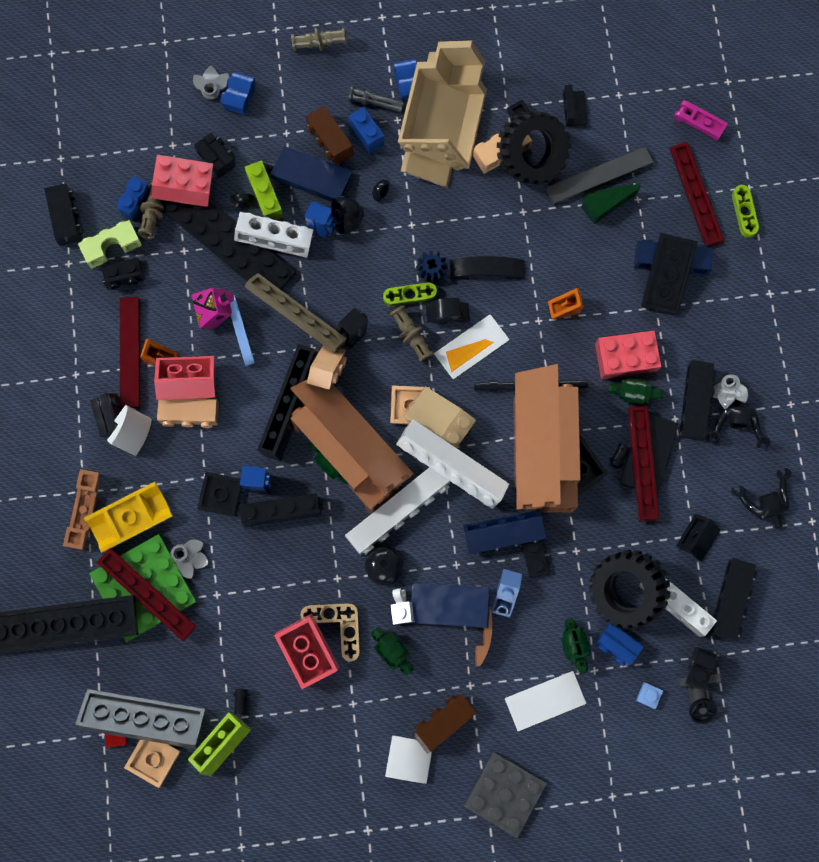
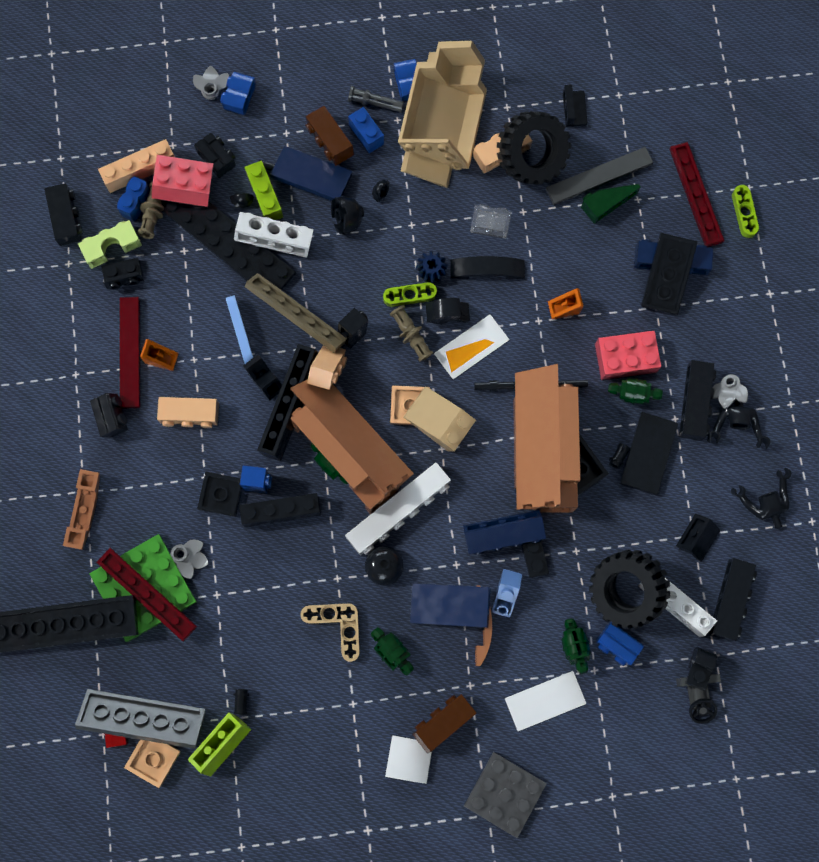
yellow piece [84,482,173,553] -> none
white slope [107,405,152,456] -> none
coral brick [154,356,216,400] -> none
dark pink torso [191,288,234,329] -> none
coral brick [274,614,339,689] -> none
dark tan piece [291,27,347,51] -> none
blue brick [305,201,336,238] -> none
white plate [391,589,414,625] -> none
white brick [396,419,509,509] -> none
black plate [506,99,530,118] -> none
dark red tile [628,406,659,522] -> none
light blue plate [636,682,663,709] -> none
dark pink plate [674,100,728,141] -> none
none -> light nougat brick [98,139,174,193]
none -> black brick [243,354,282,401]
none -> clear brick [470,204,512,239]

